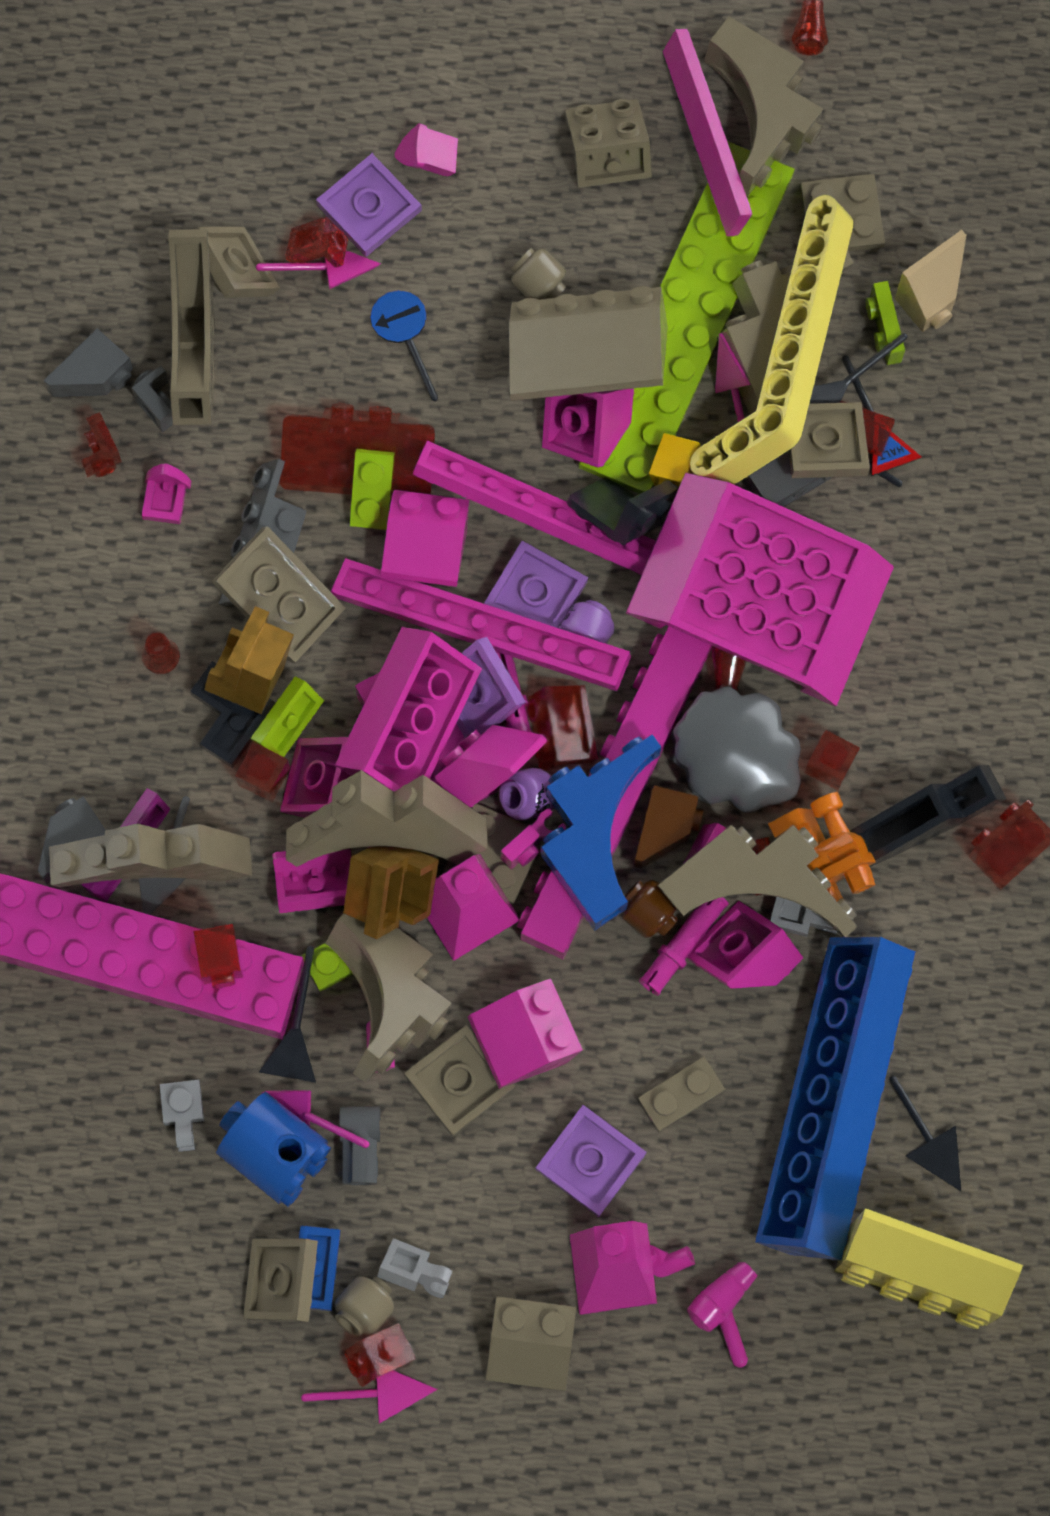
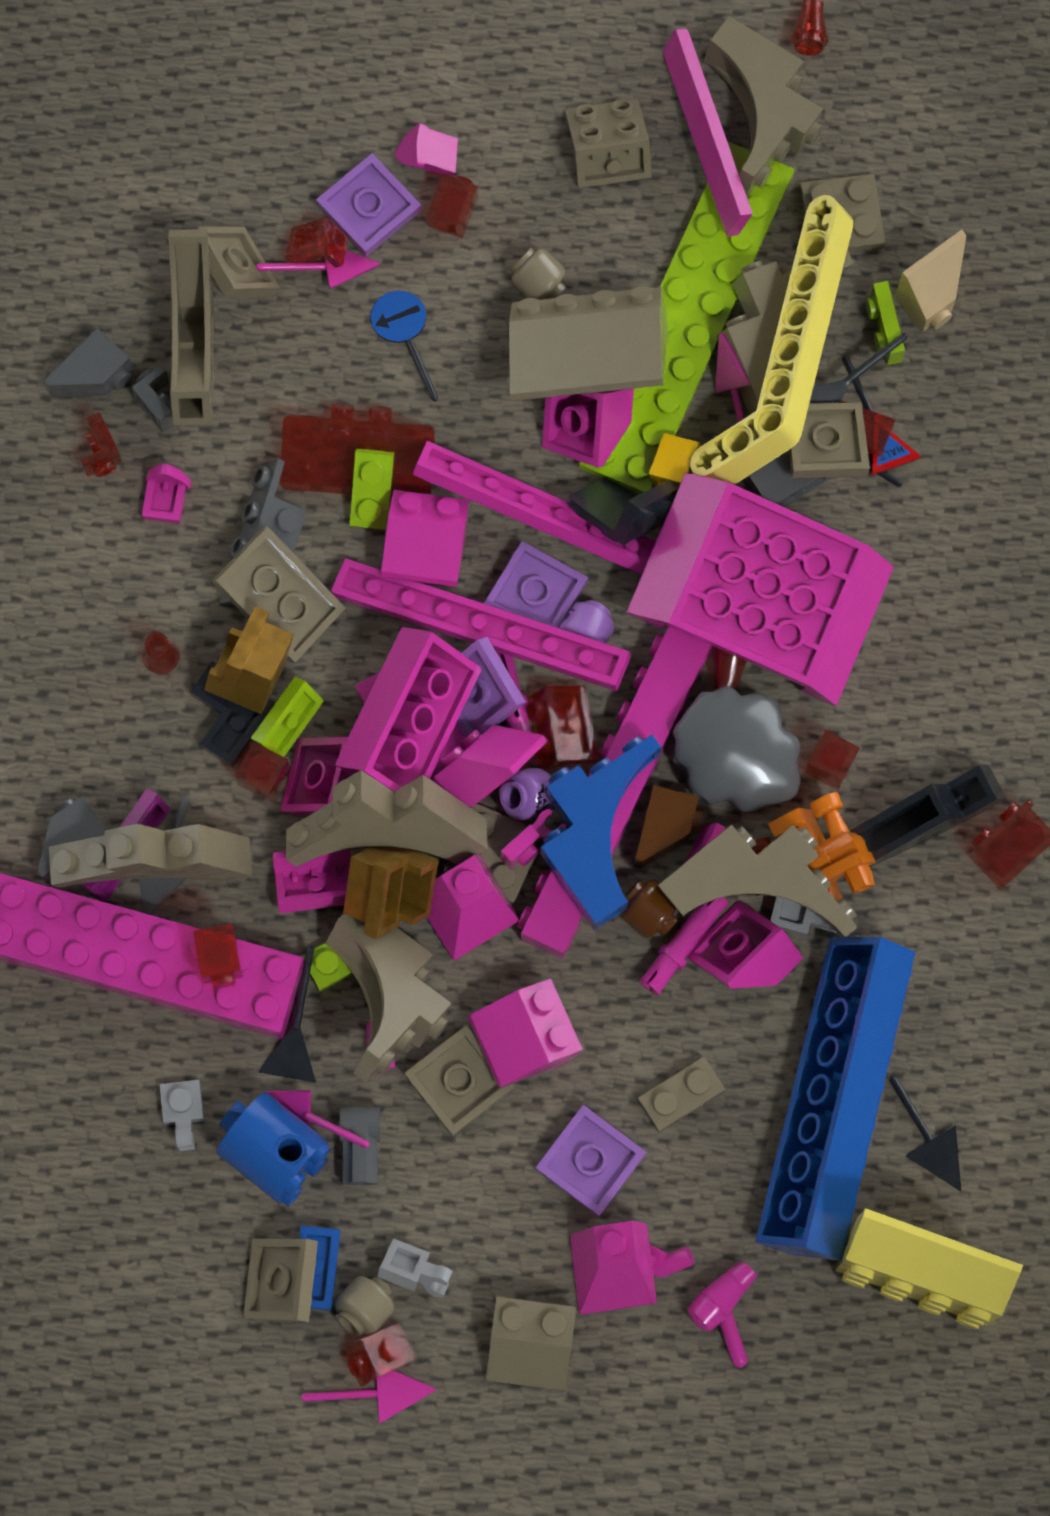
none -> clear red brick [427,174,478,238]

